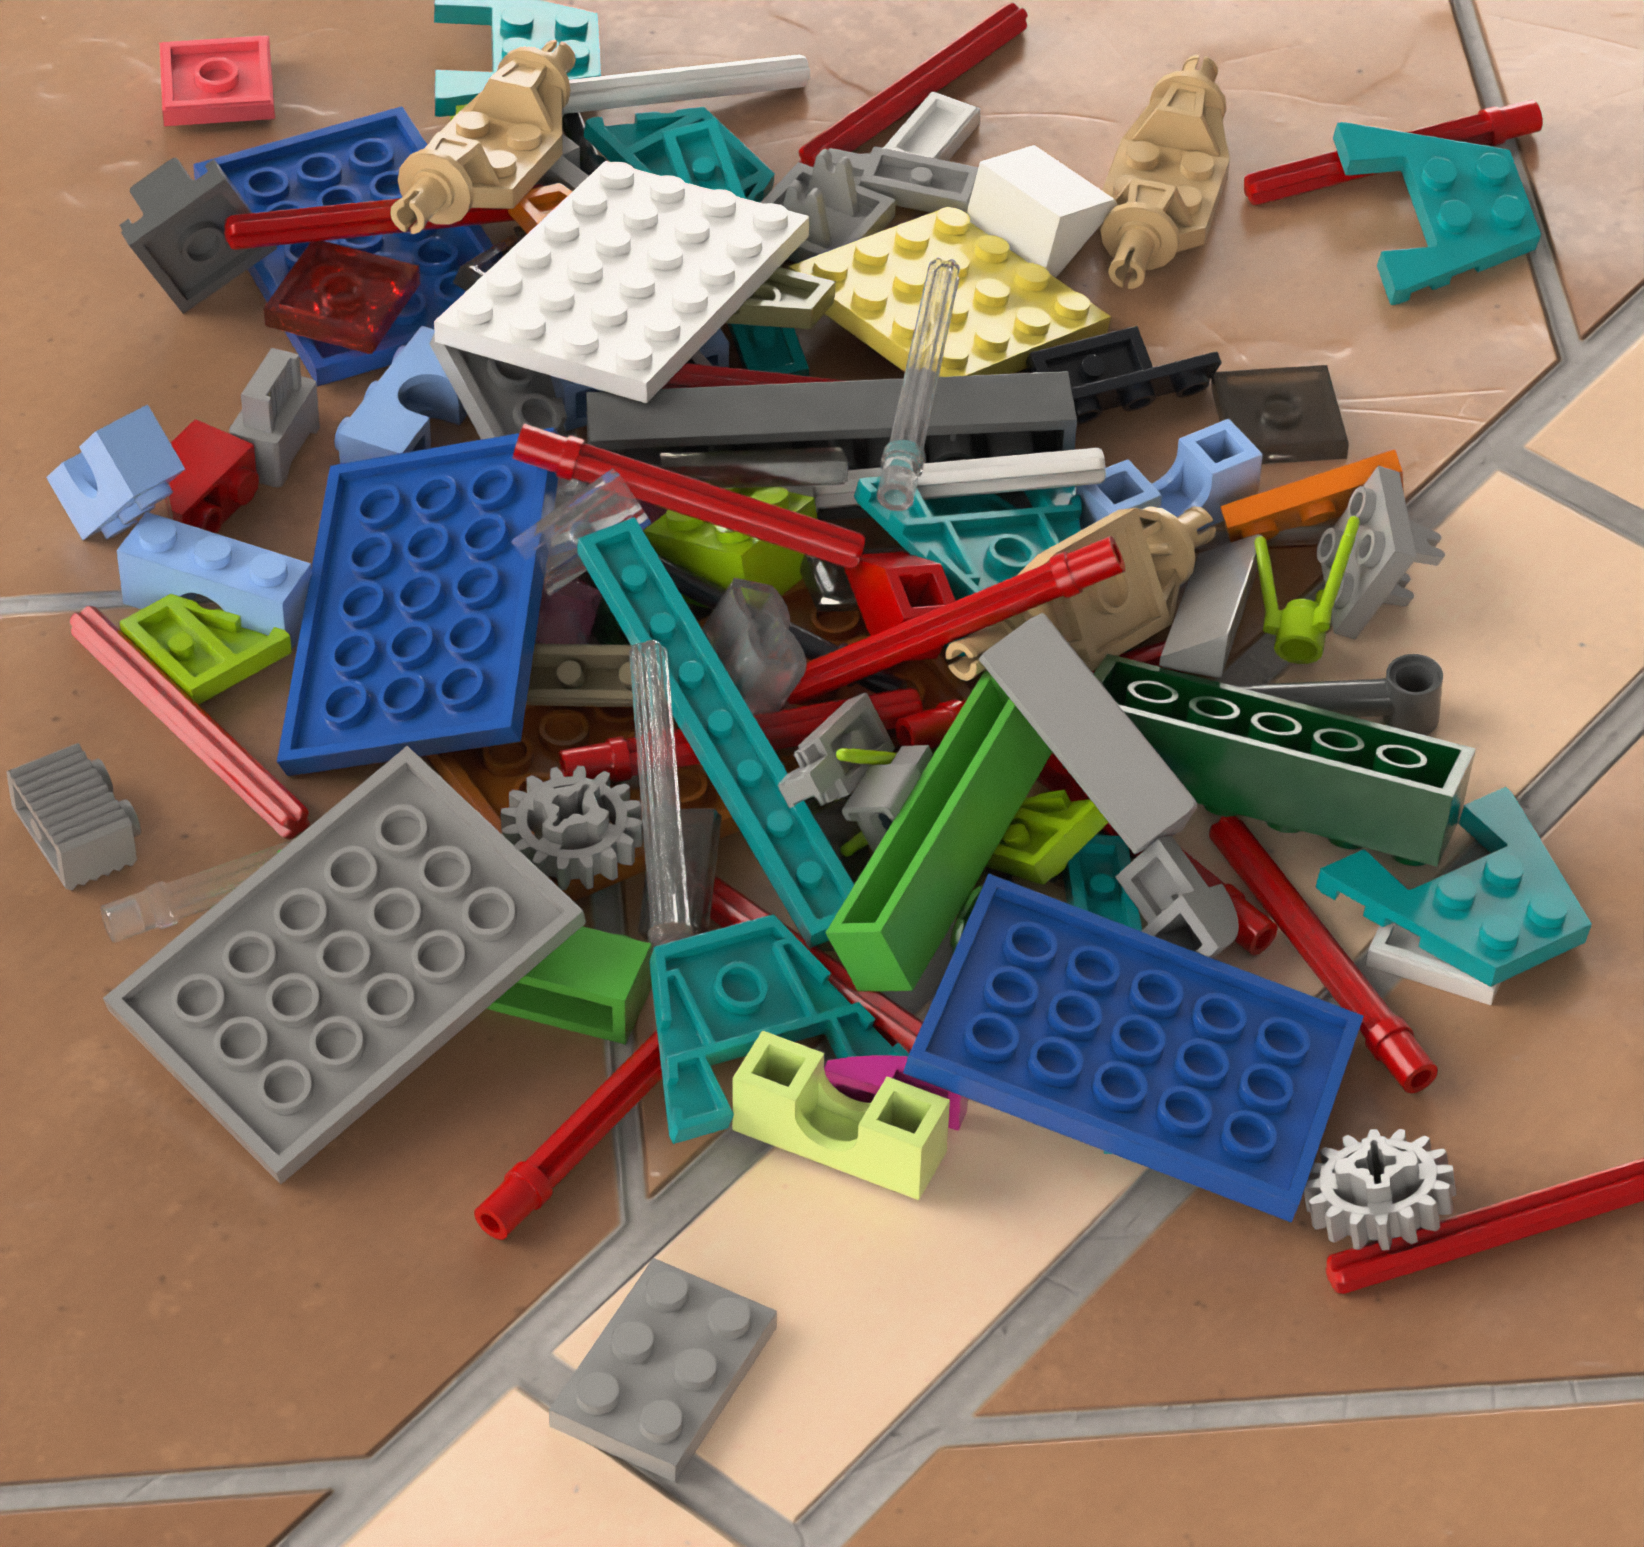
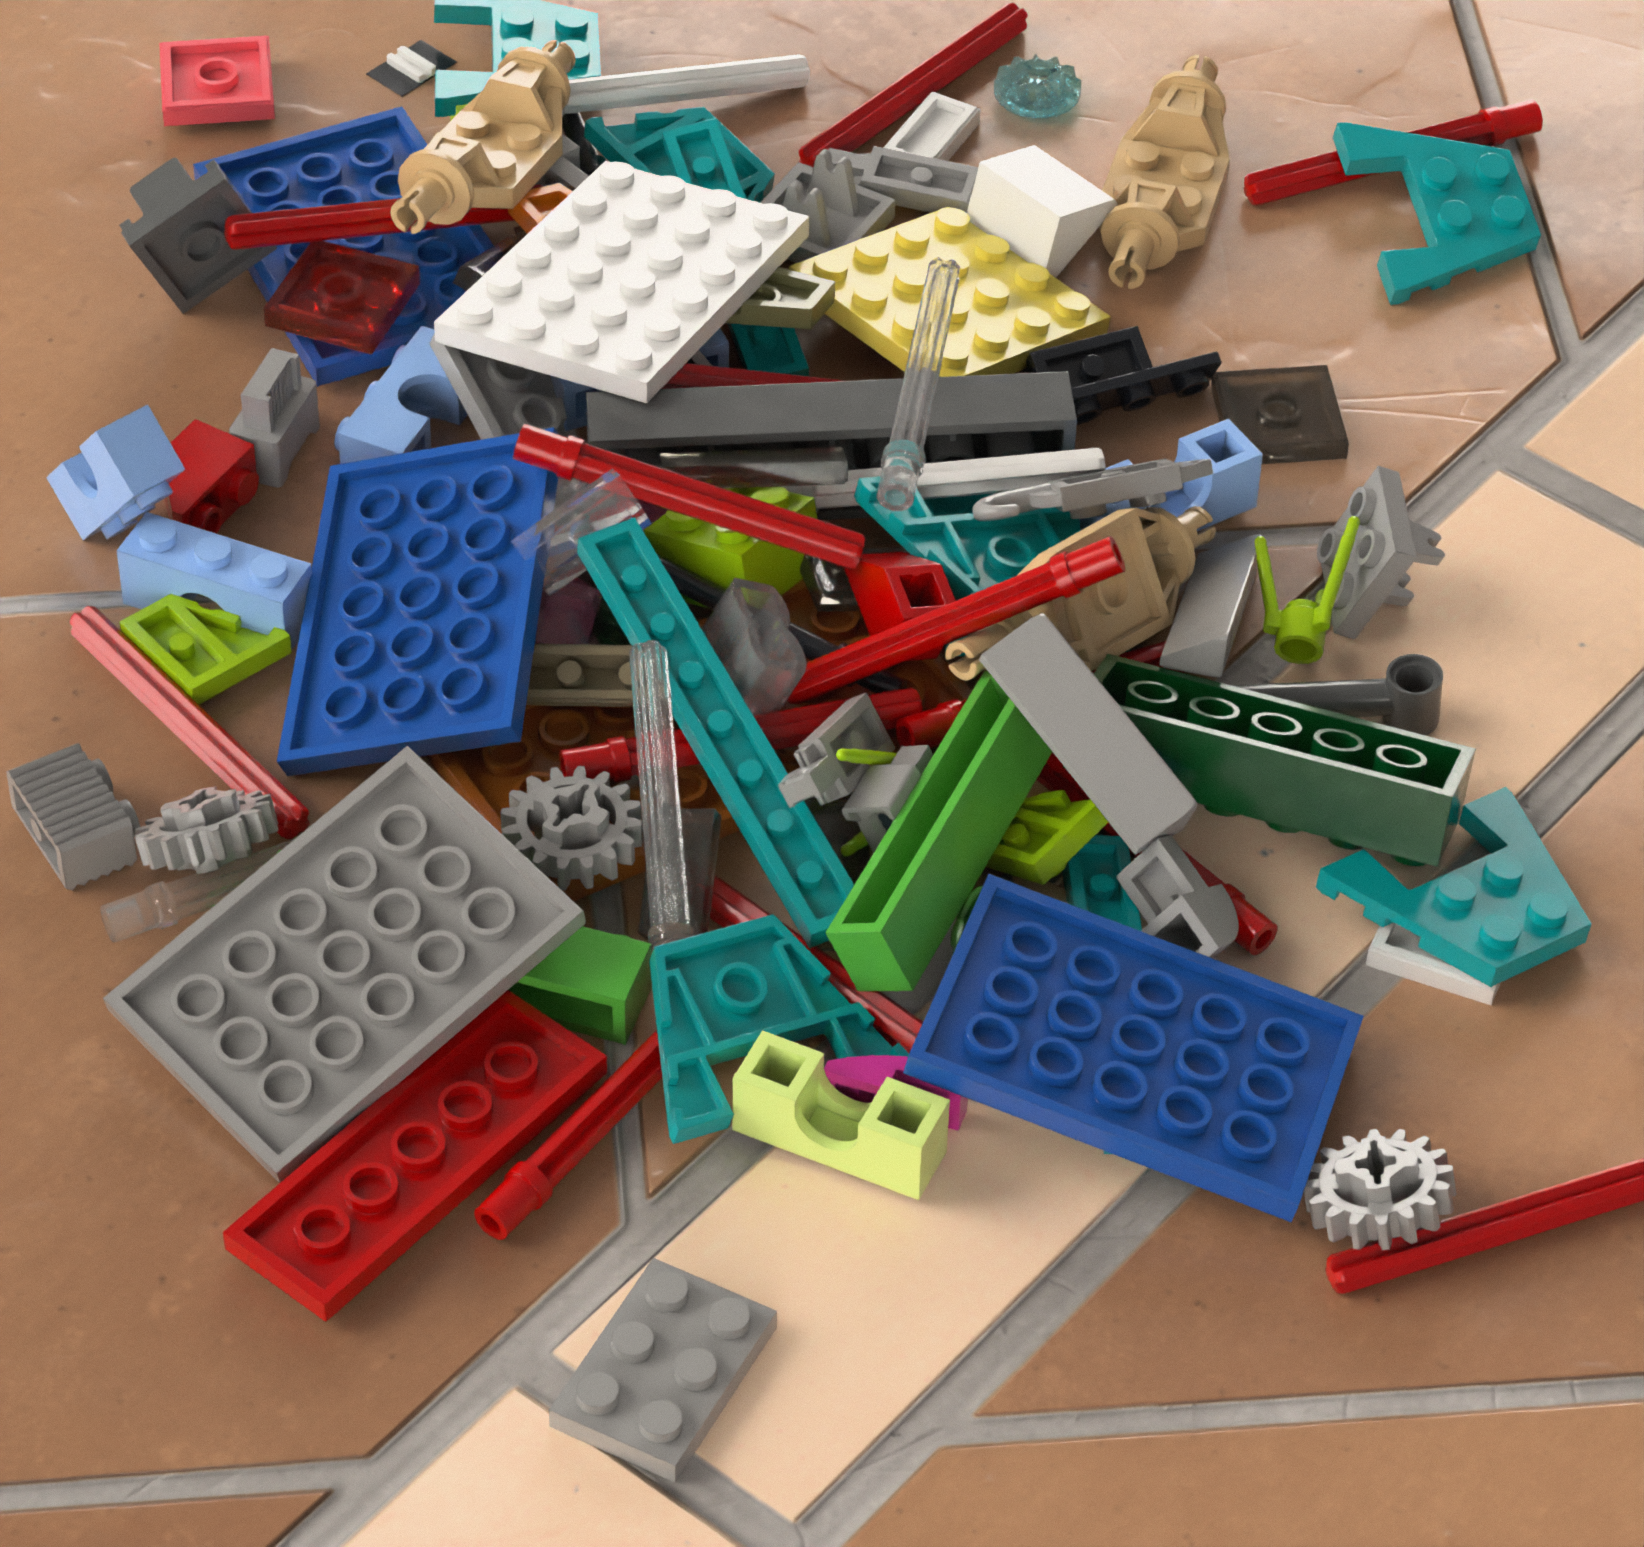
red axle [1209,816,1438,1094] -> none
orange wing [1220,449,1404,543] -> none
none -> light grey gear [134,786,279,874]
none -> red plate [223,990,607,1322]
none -> piece [366,40,457,97]
none -> light grey plate [972,458,1213,521]
none -> clear light blue gear [994,53,1081,119]

